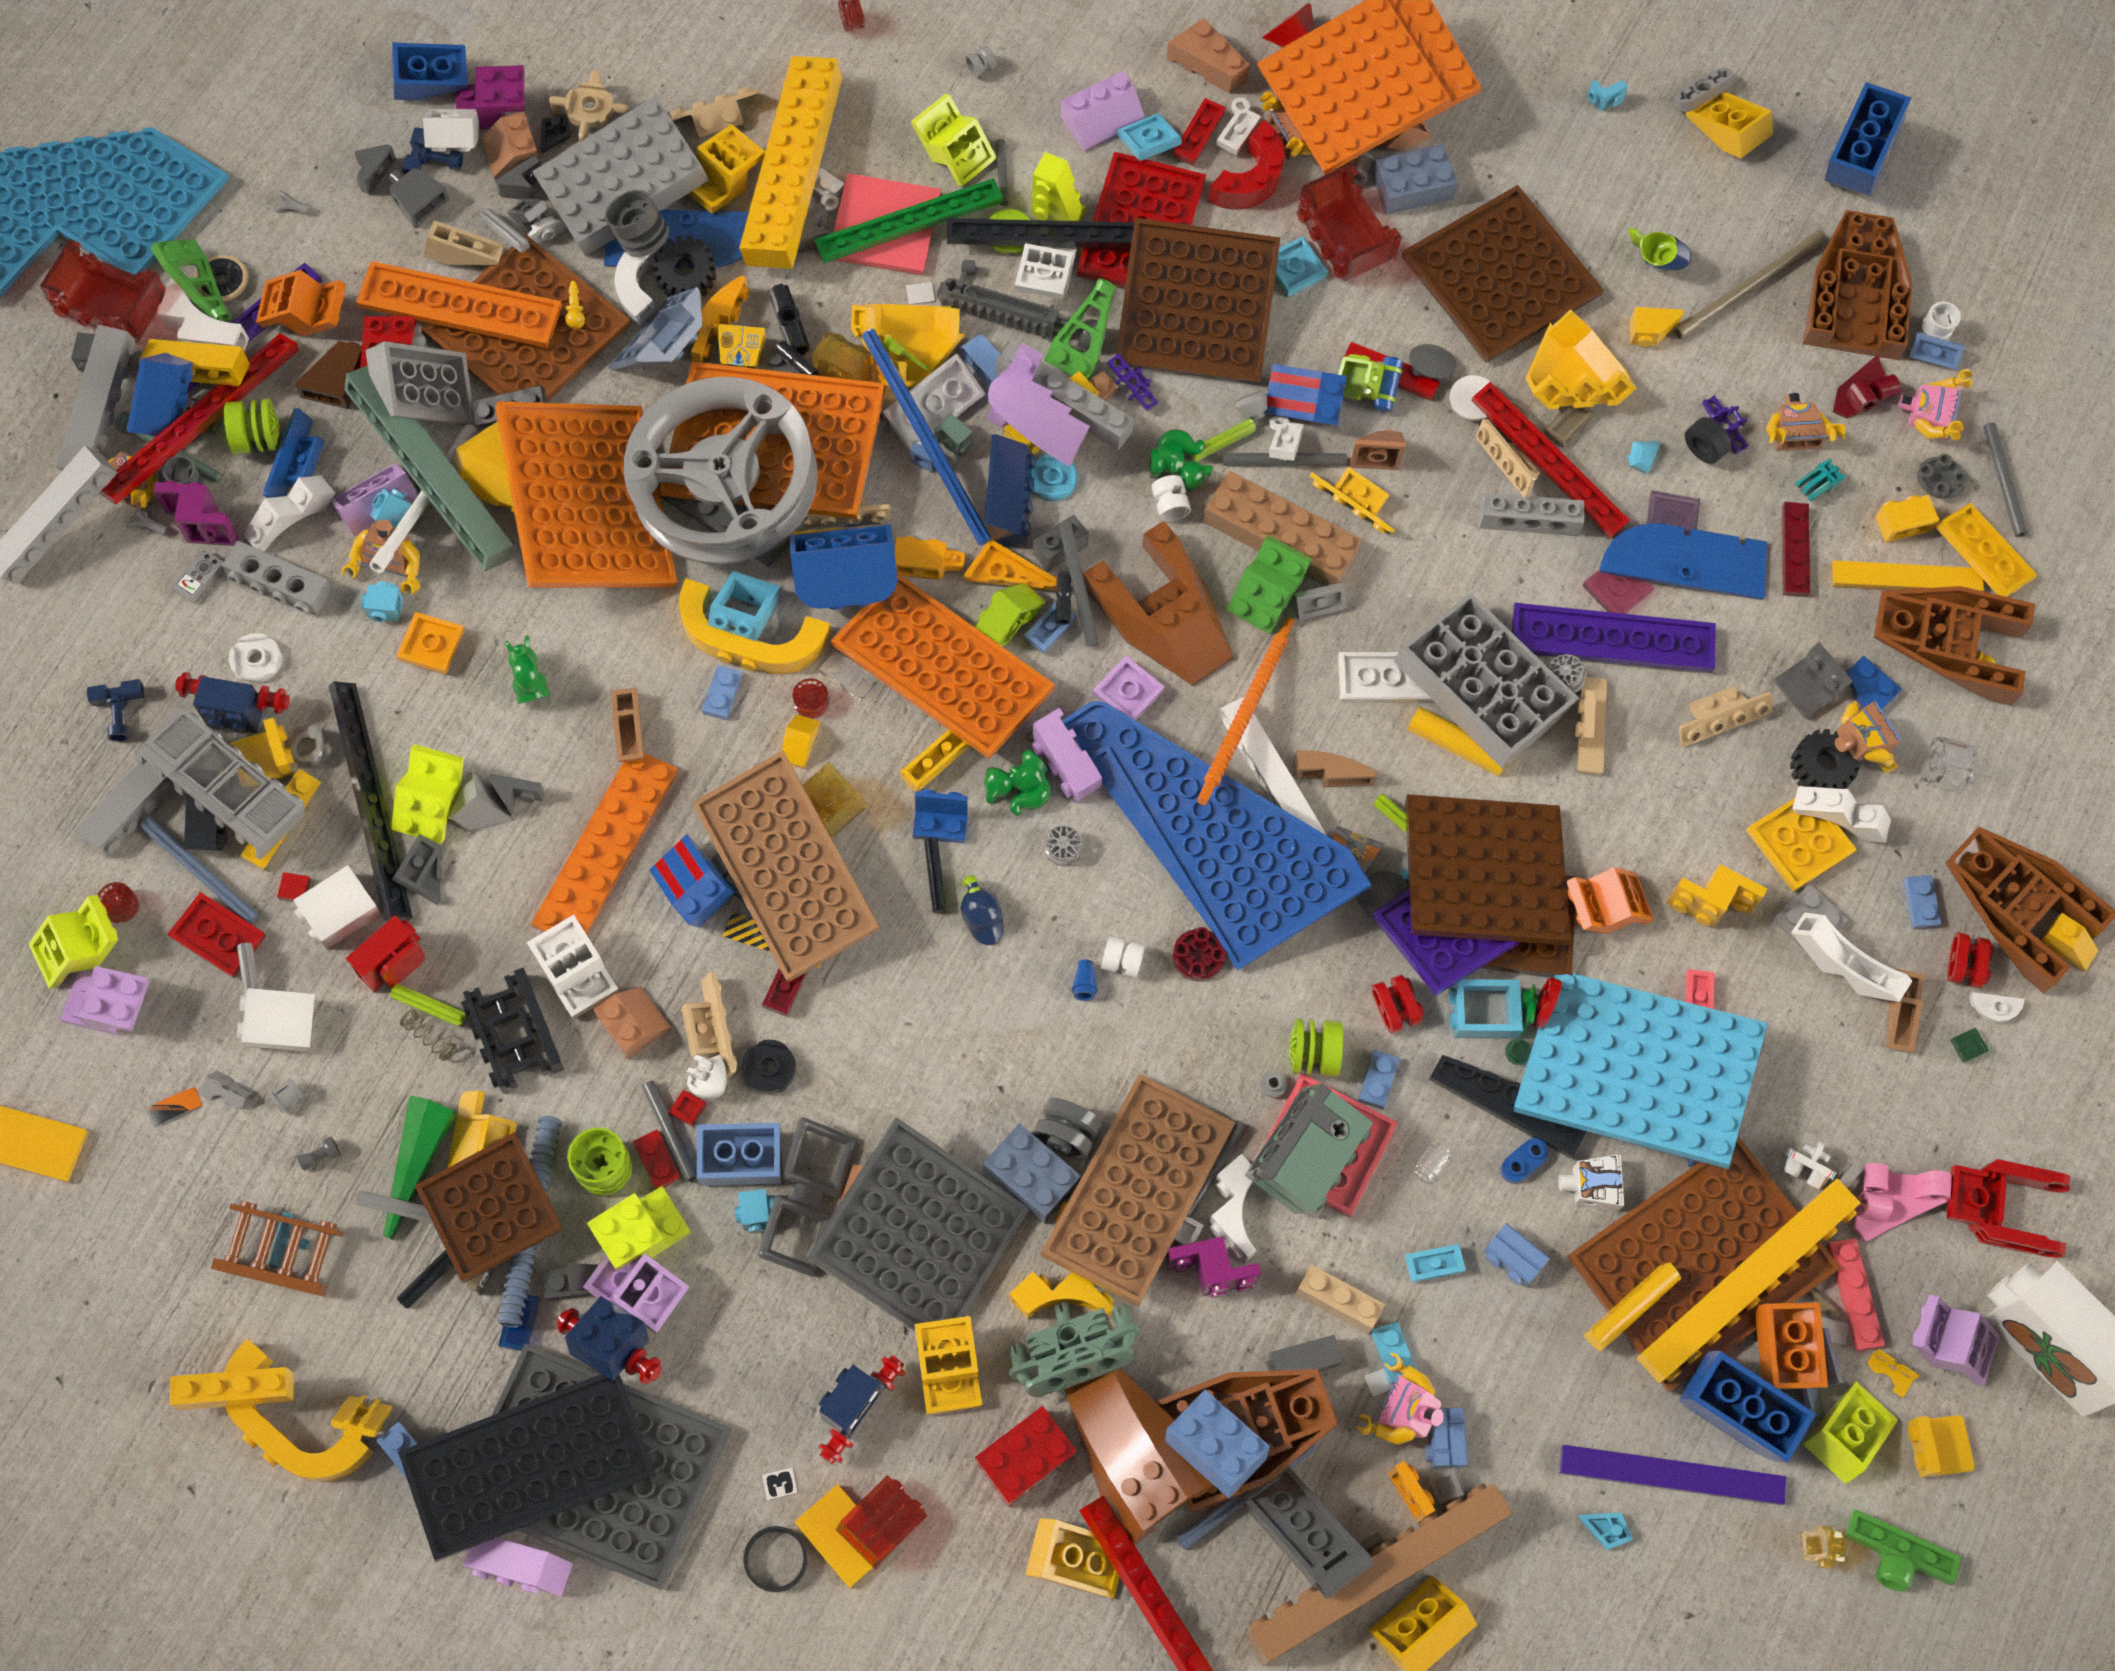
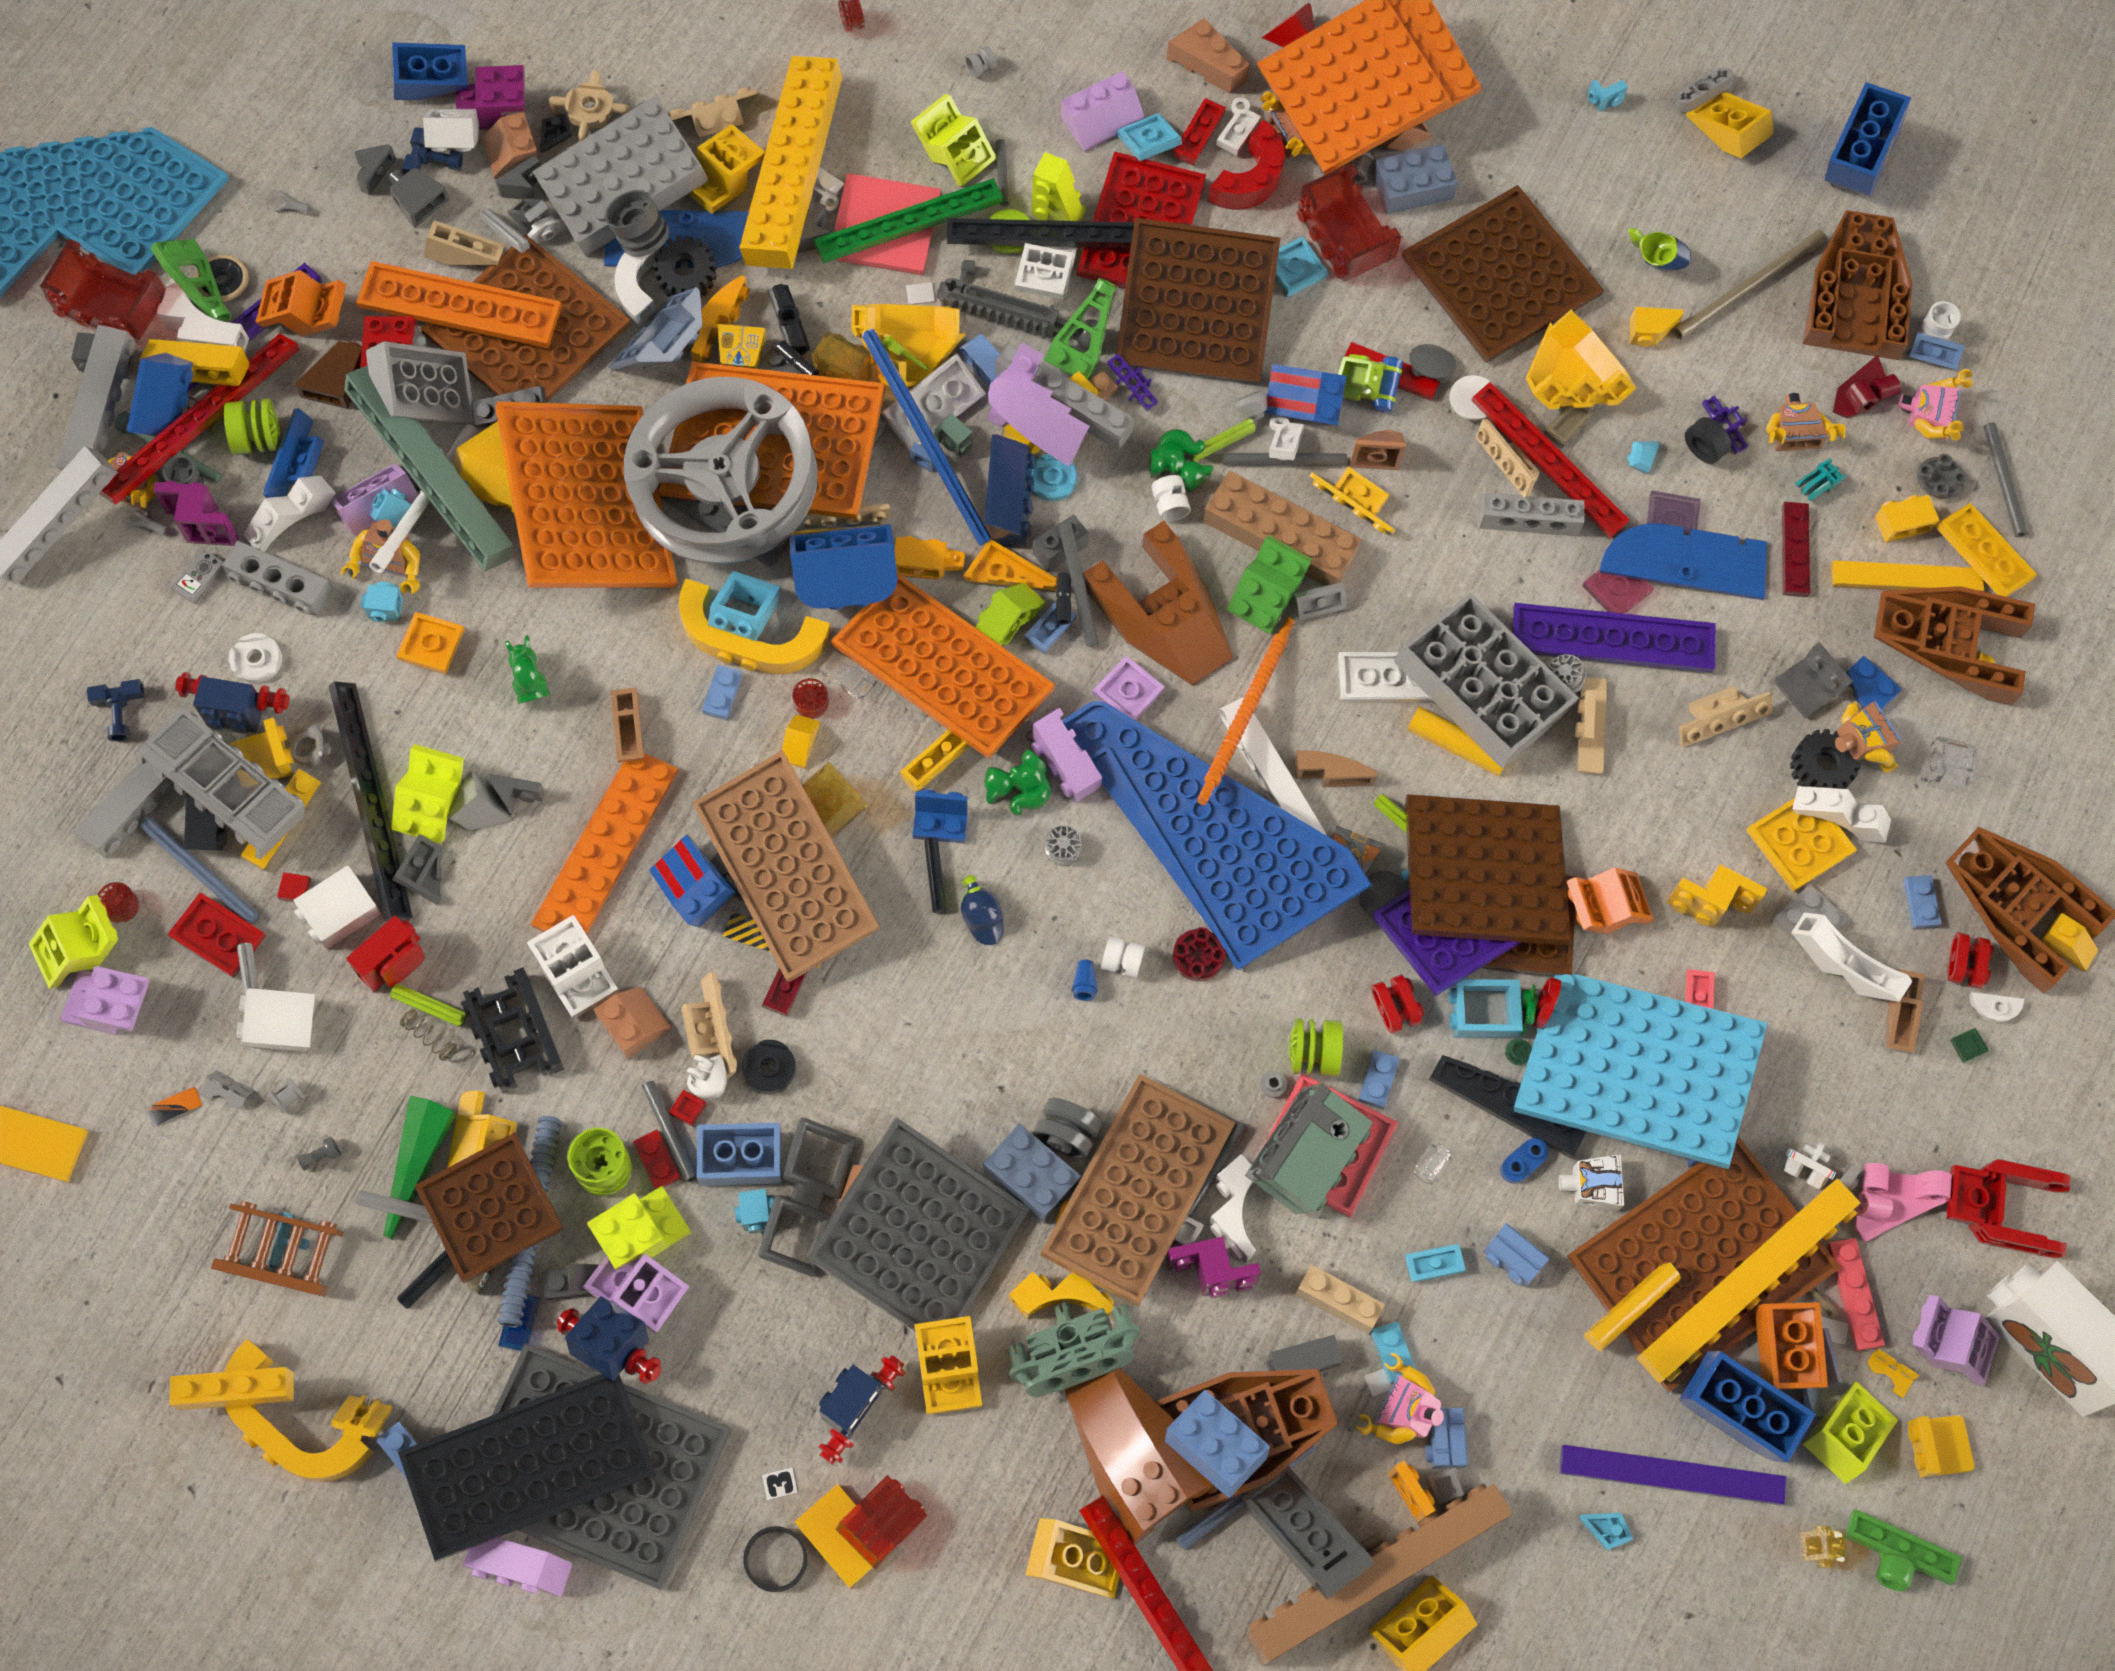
yellow bar [565,281,585,329] -> none
red brick [975,1405,1077,1507] -> none

